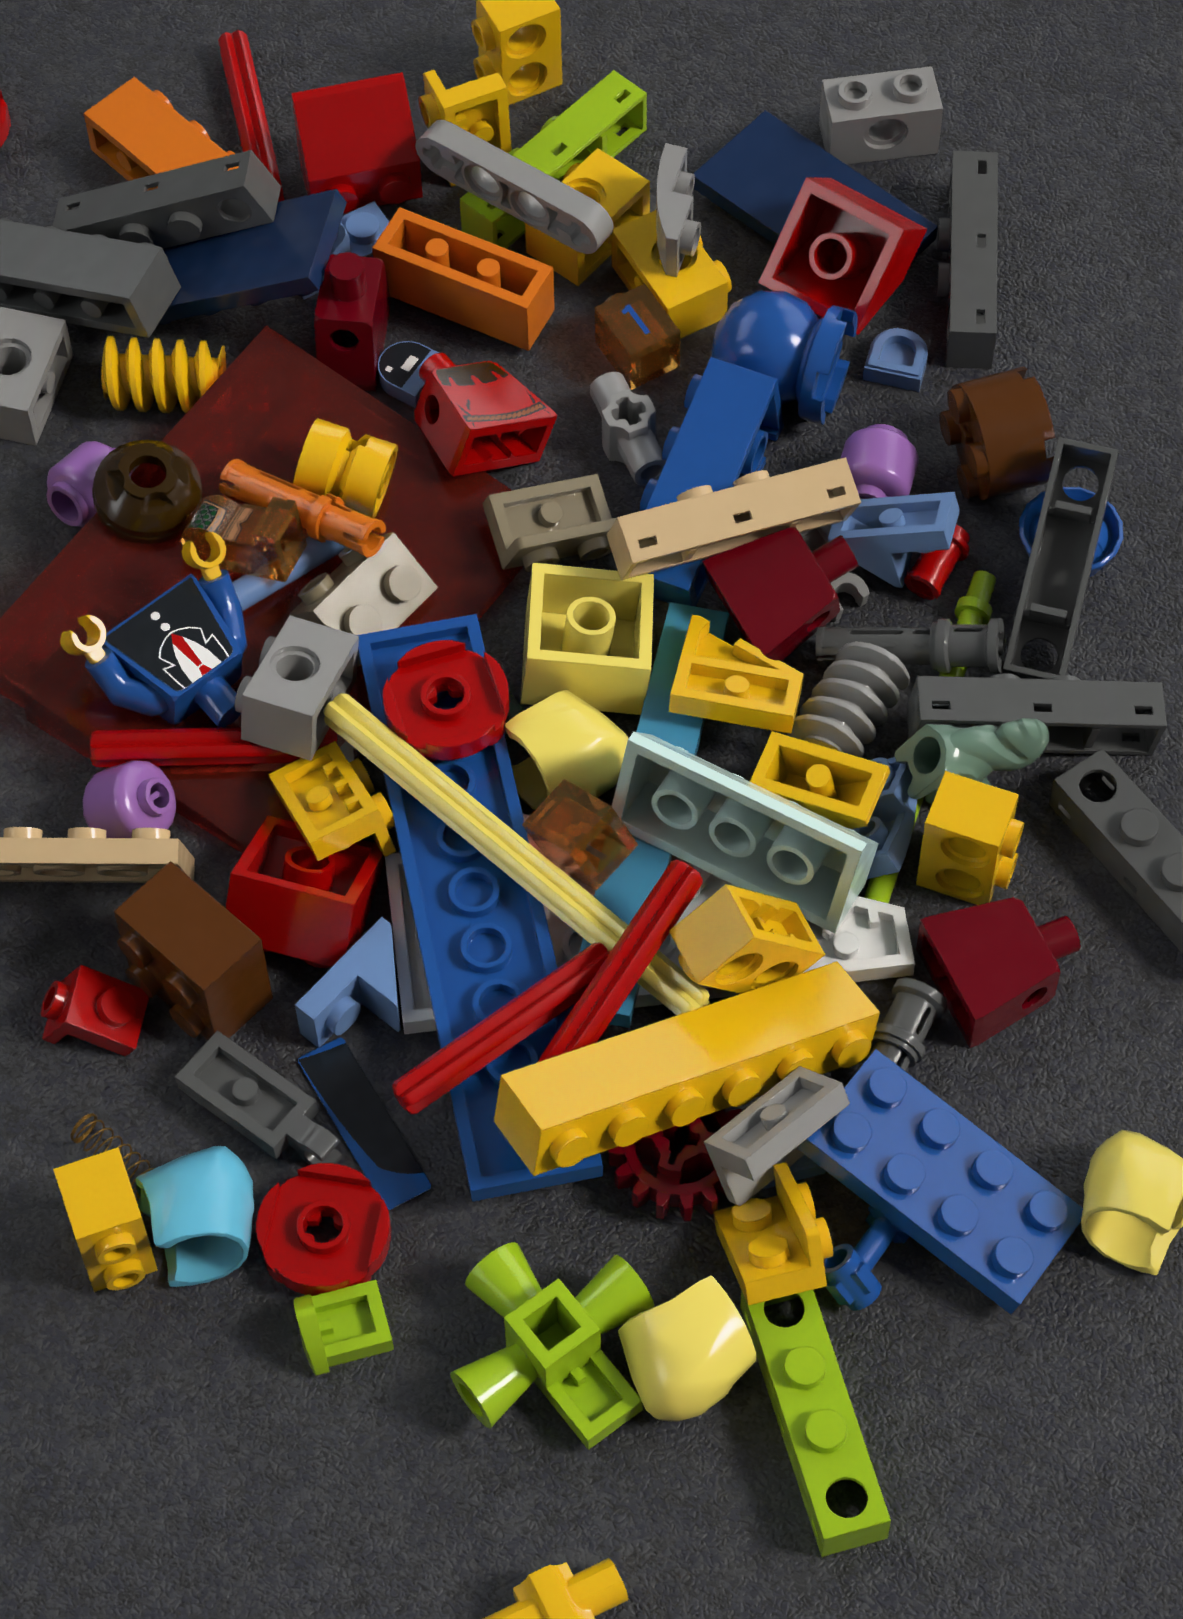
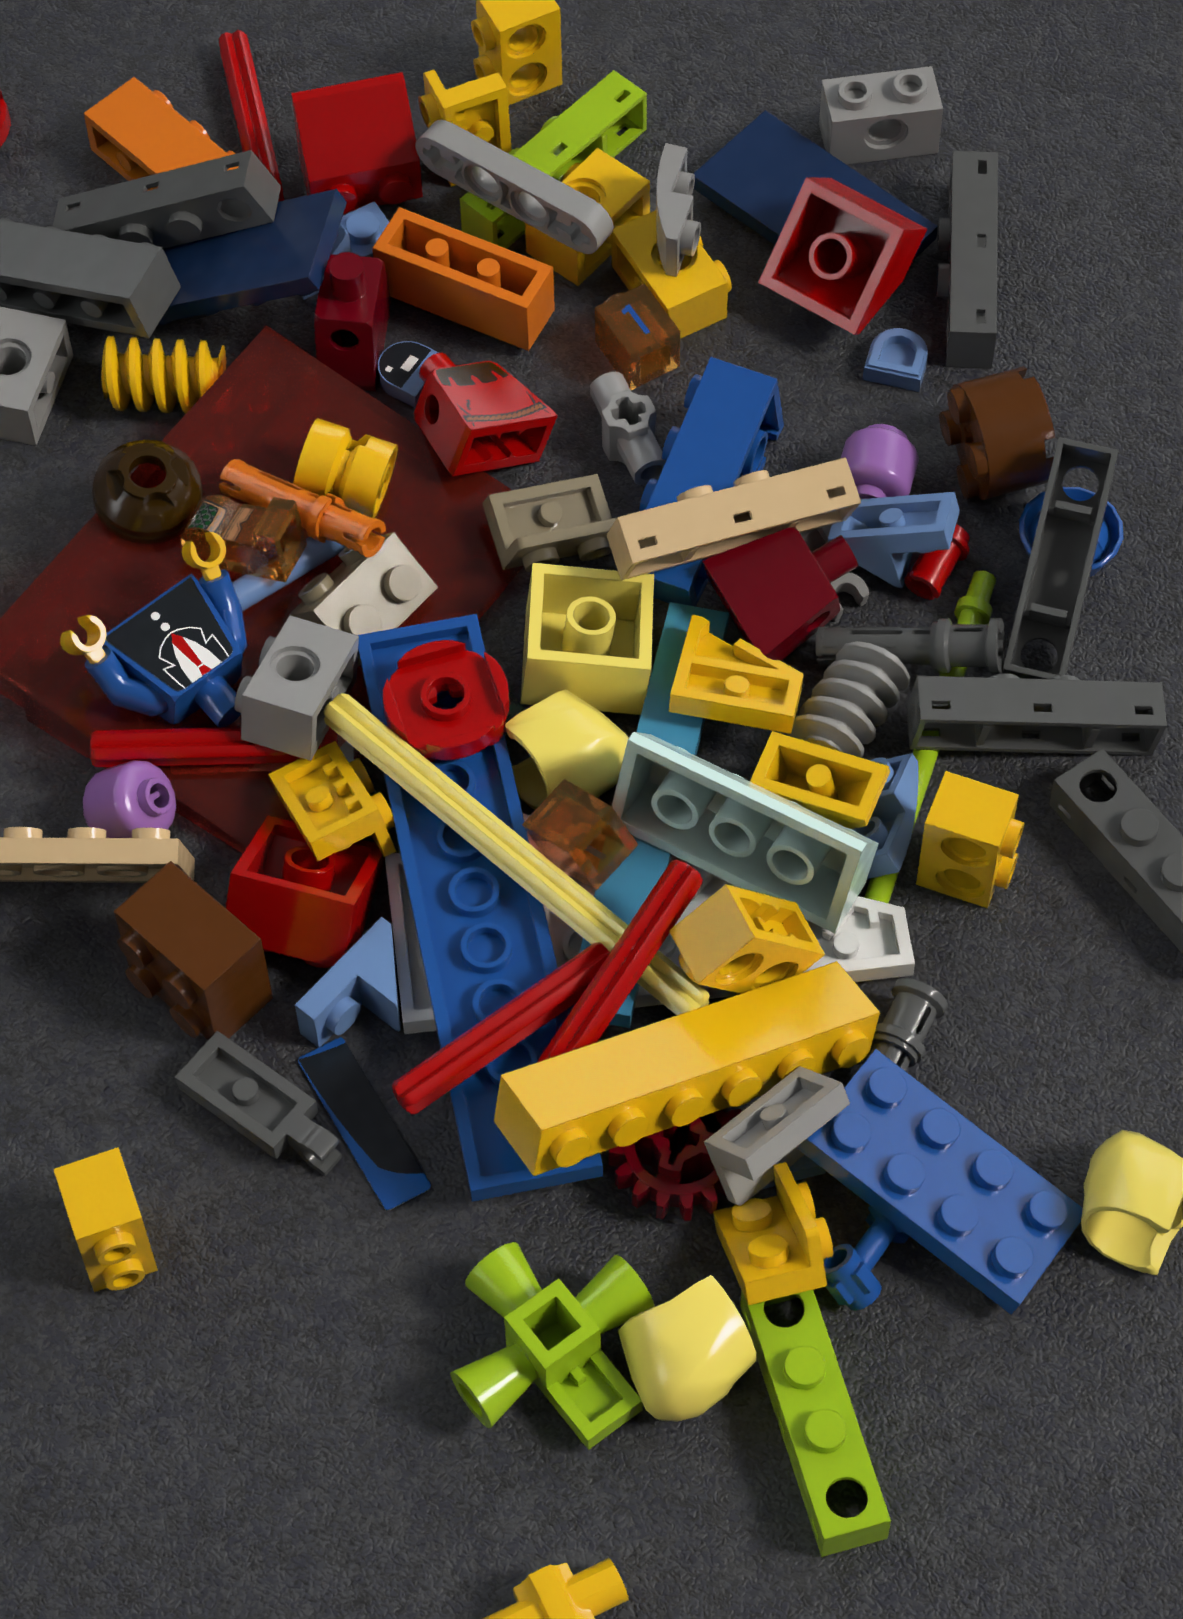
red bracket [41,965,149,1057] -> none
medium lavender head [46,441,134,529] -> none
pearl gold piece [70,1113,155,1199] -> none
medium azure piece [136,1146,254,1287] -> none
red plate [256,1163,391,1296] -> none
lime tile [294,1280,394,1376] -> none
blue tile [711,291,858,425] -> none
sand green animal [895,718,1049,804] -> none
dark red torso [916,897,1081,1048] -> none

